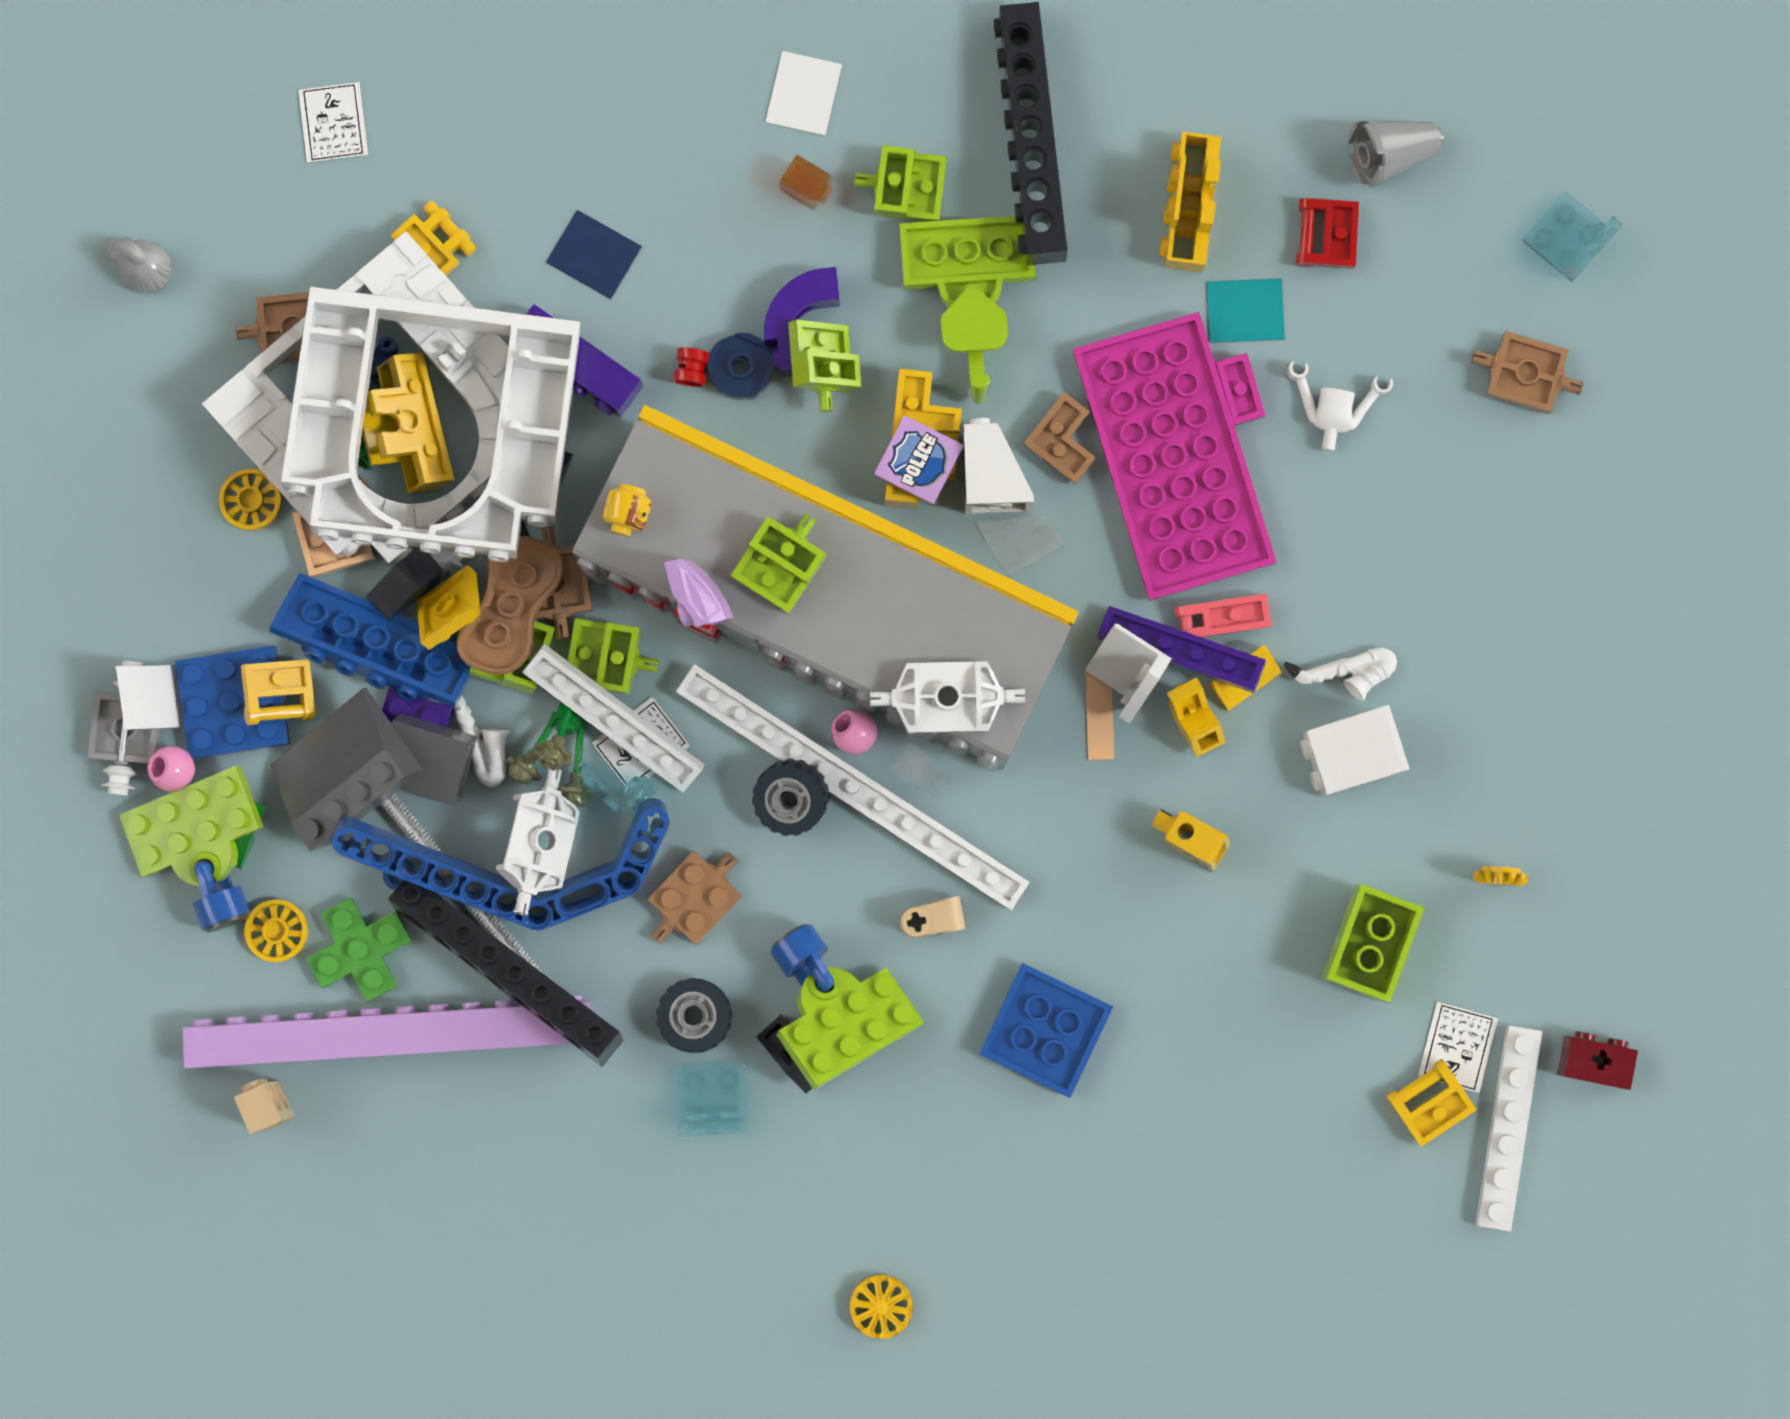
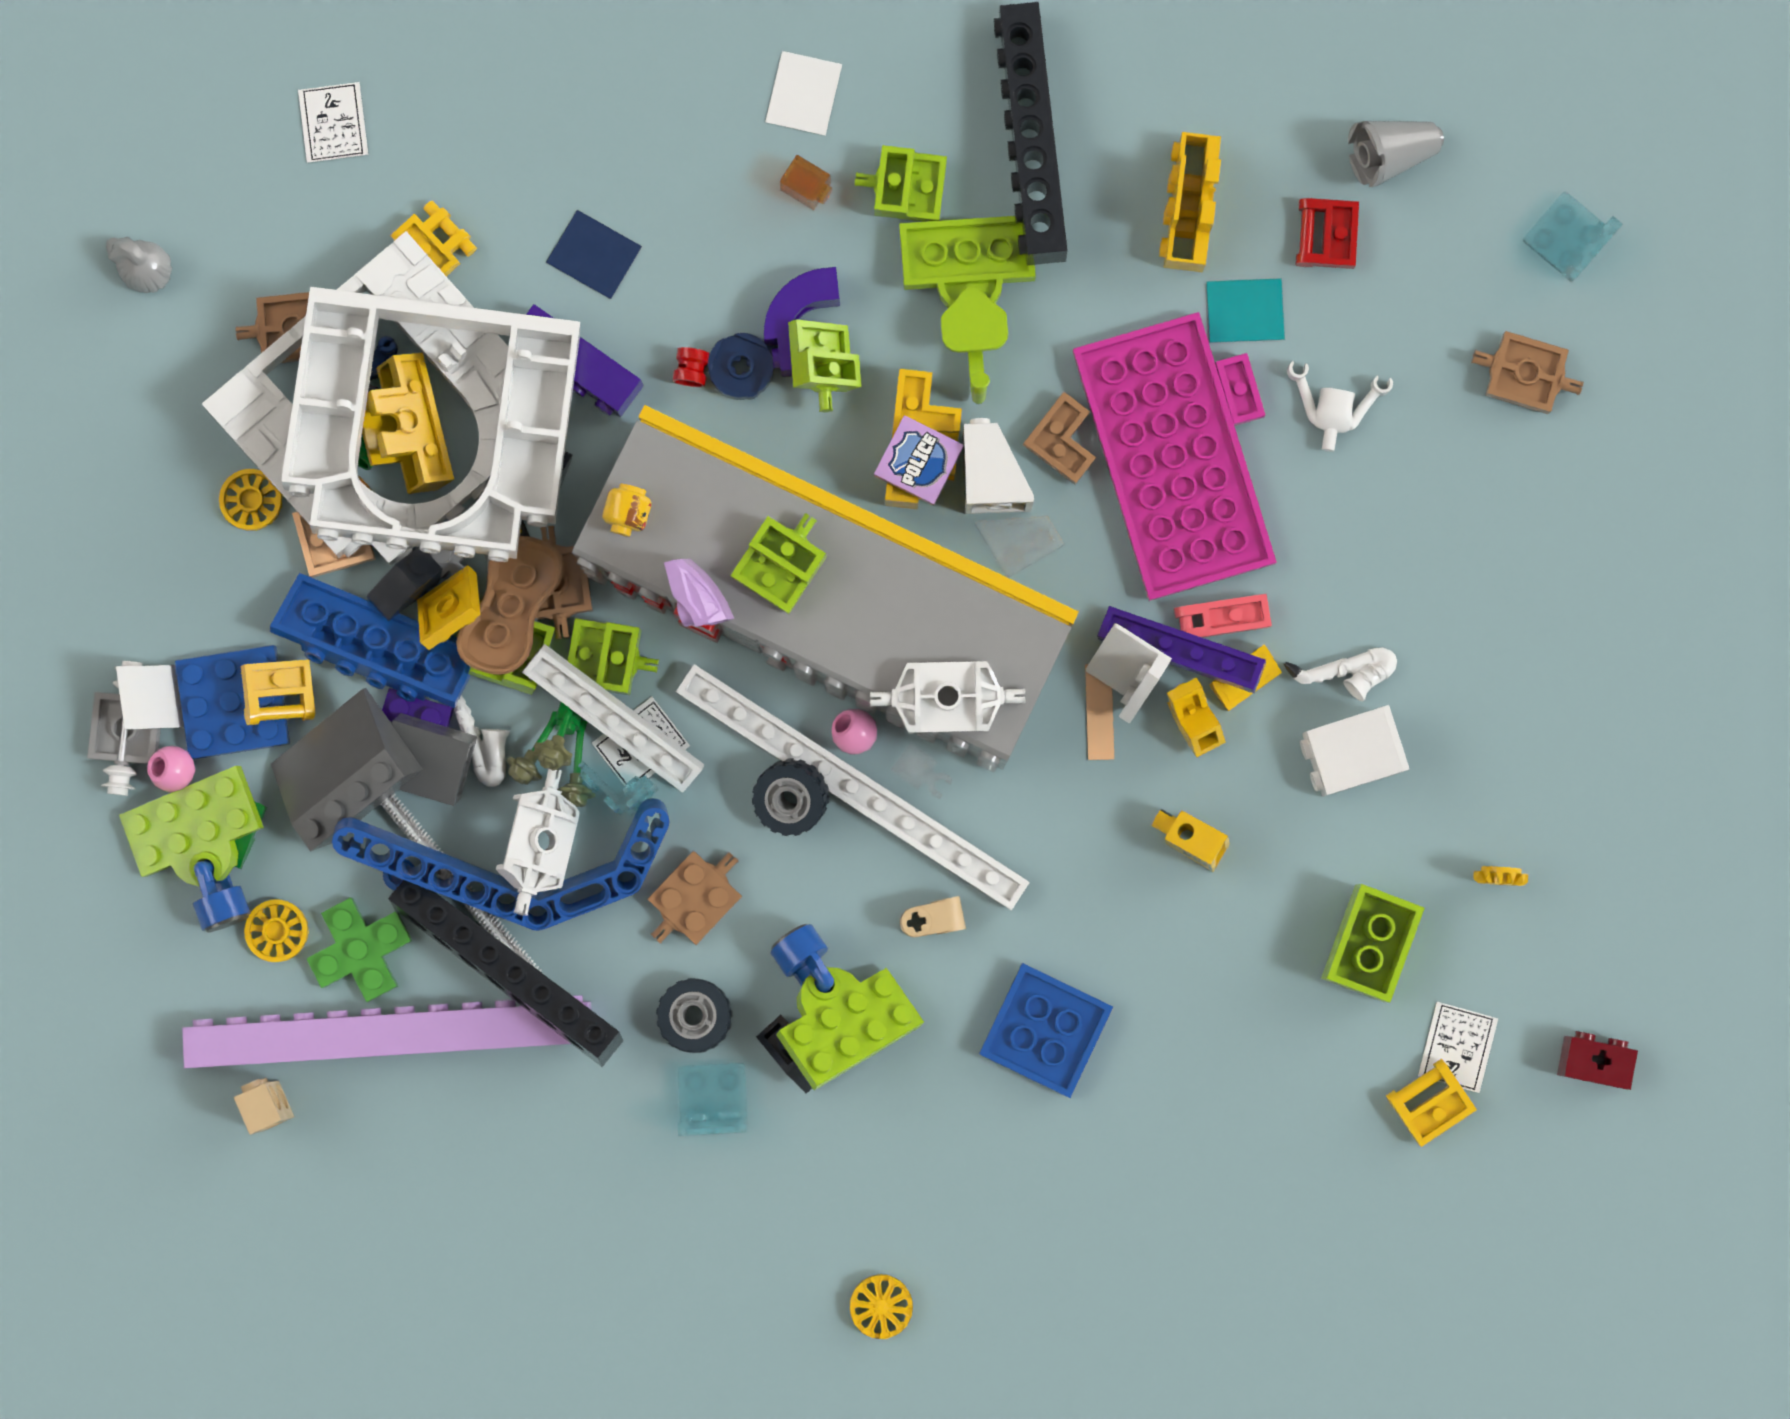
white plate [1475,1025,1542,1232] -> none

